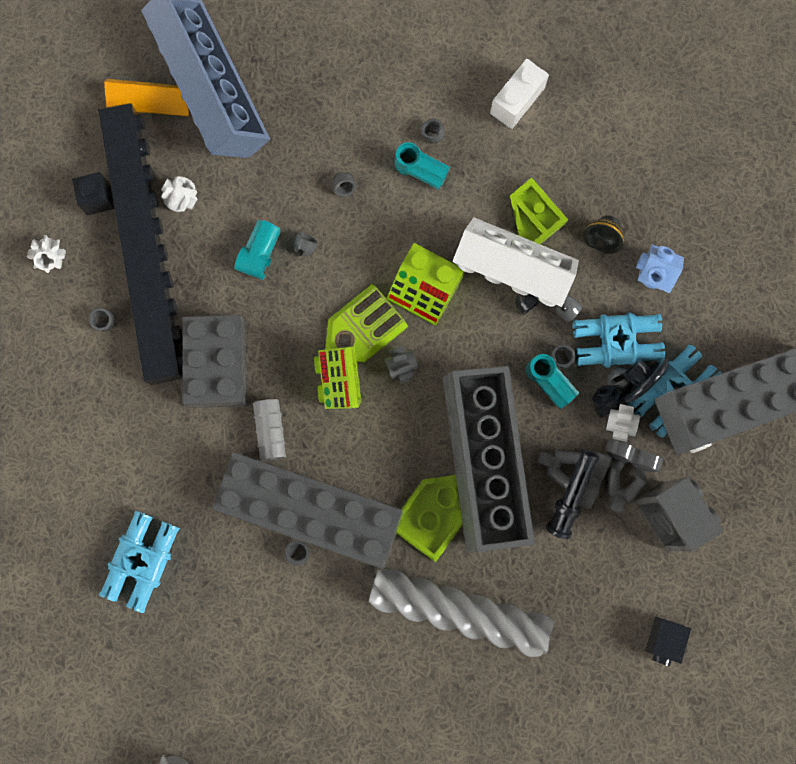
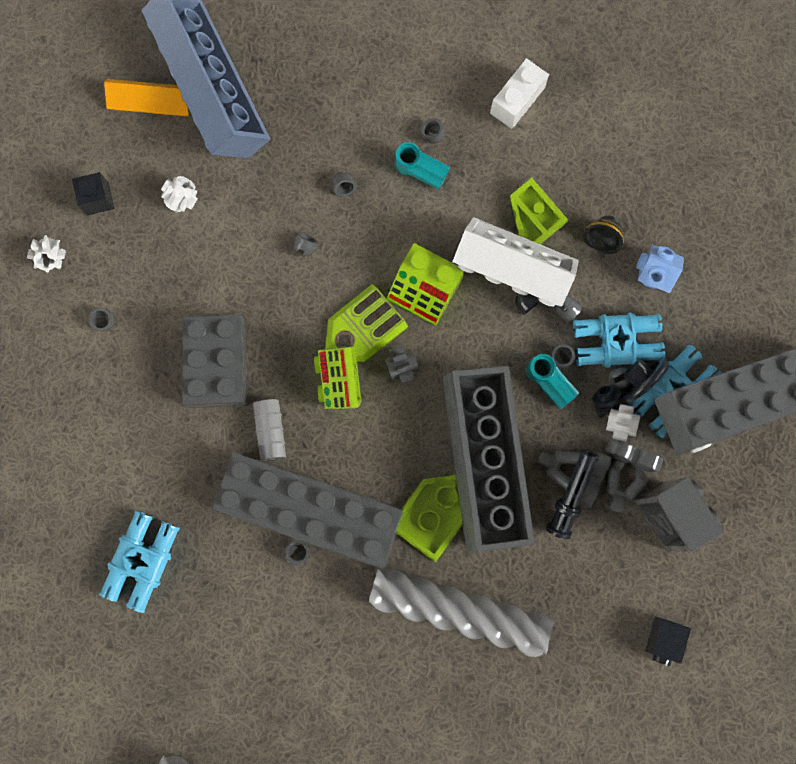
black brick [98,103,183,385] -> none
teal piece [234,220,281,280] -> none

